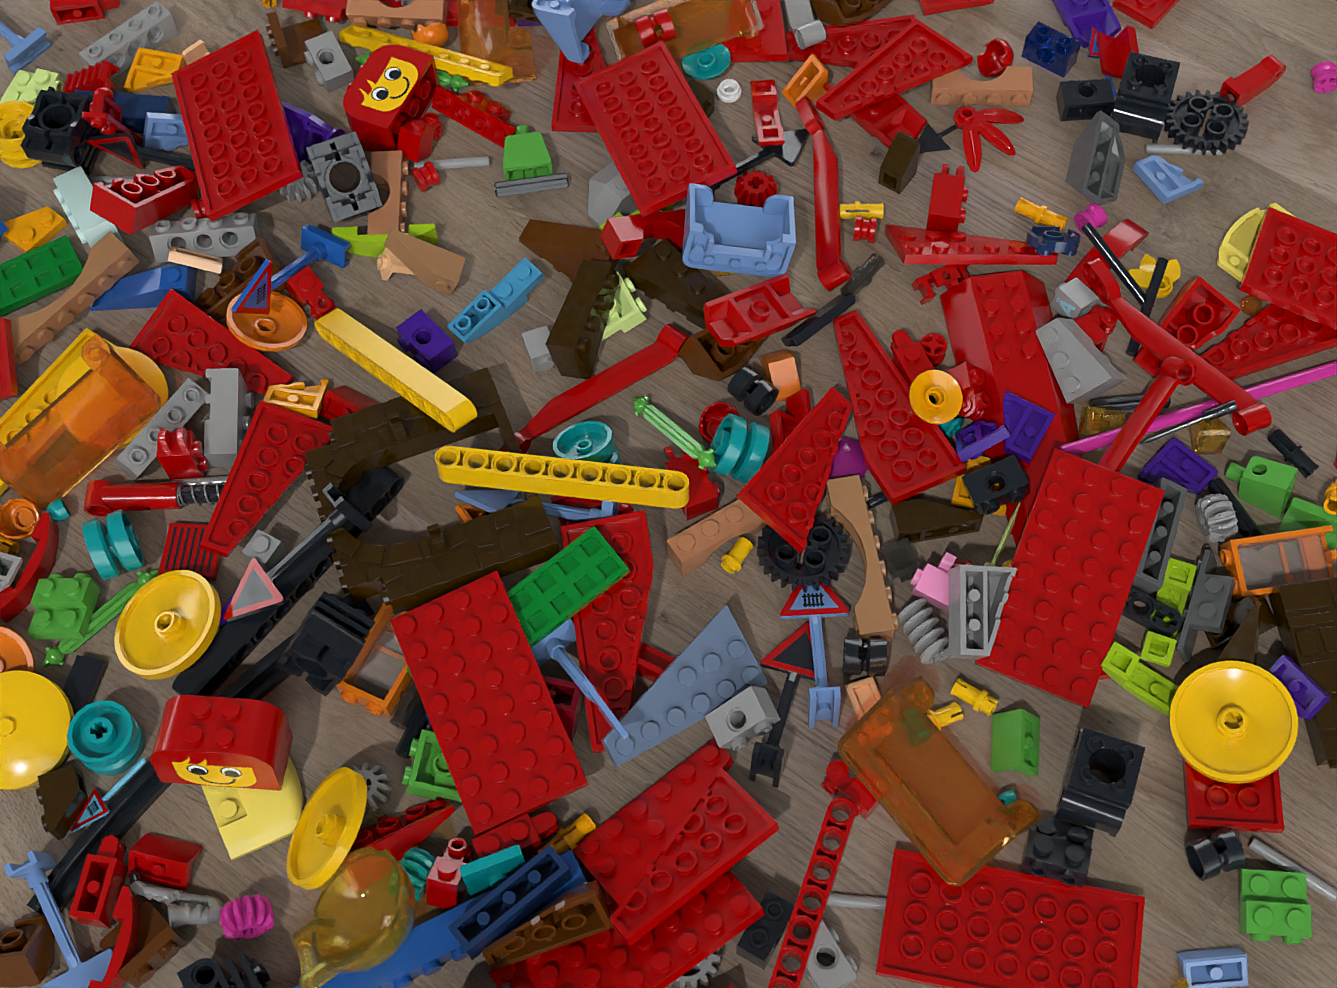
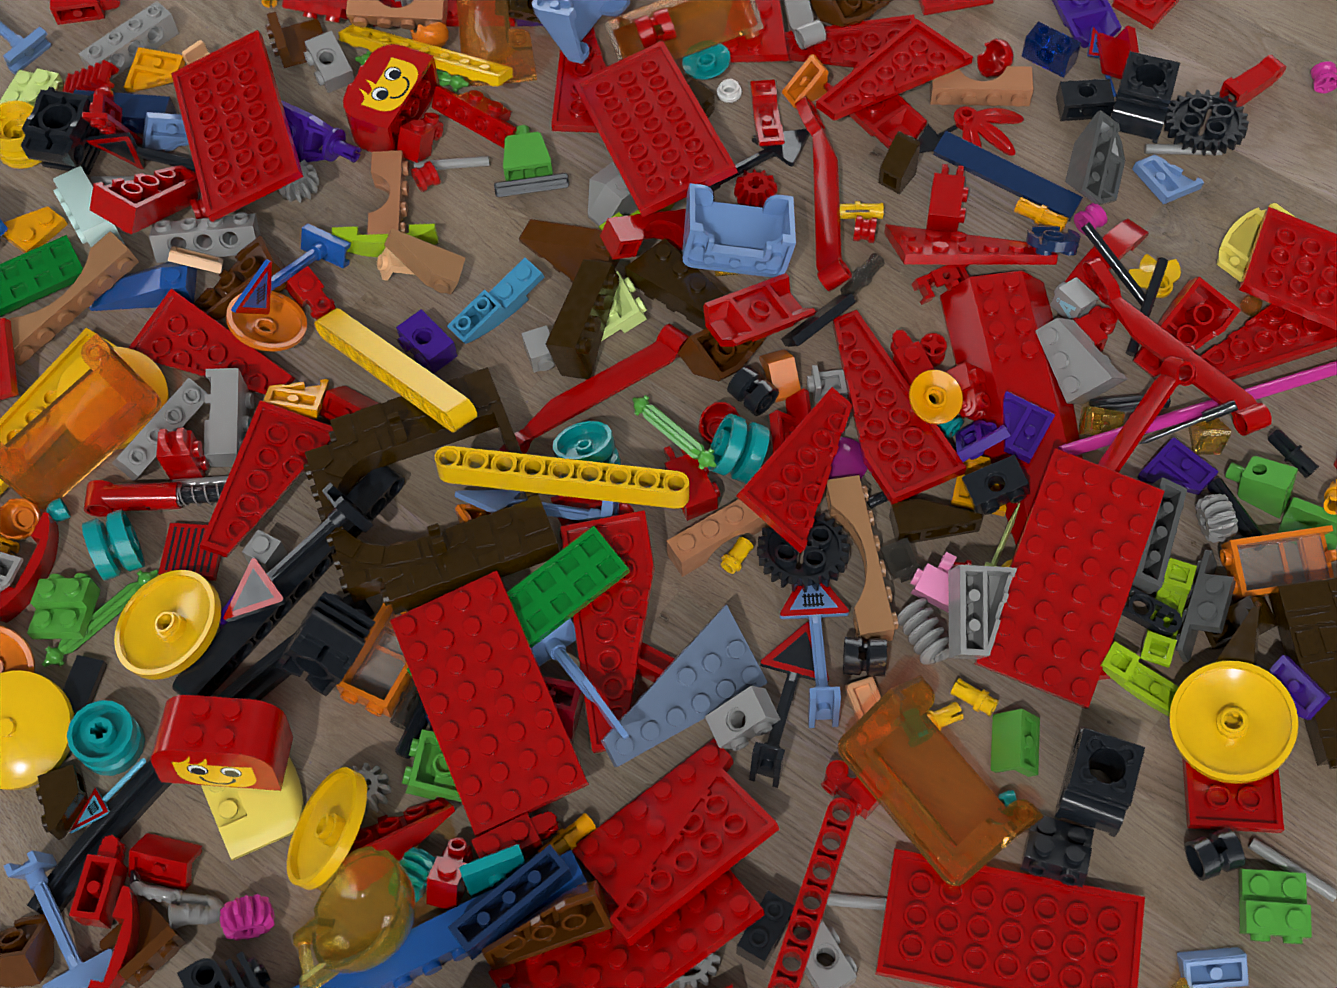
piece [305,131,383,222] -> none
none -> light grey bracket [807,365,848,402]
none -> dark blue tile [933,131,1083,222]

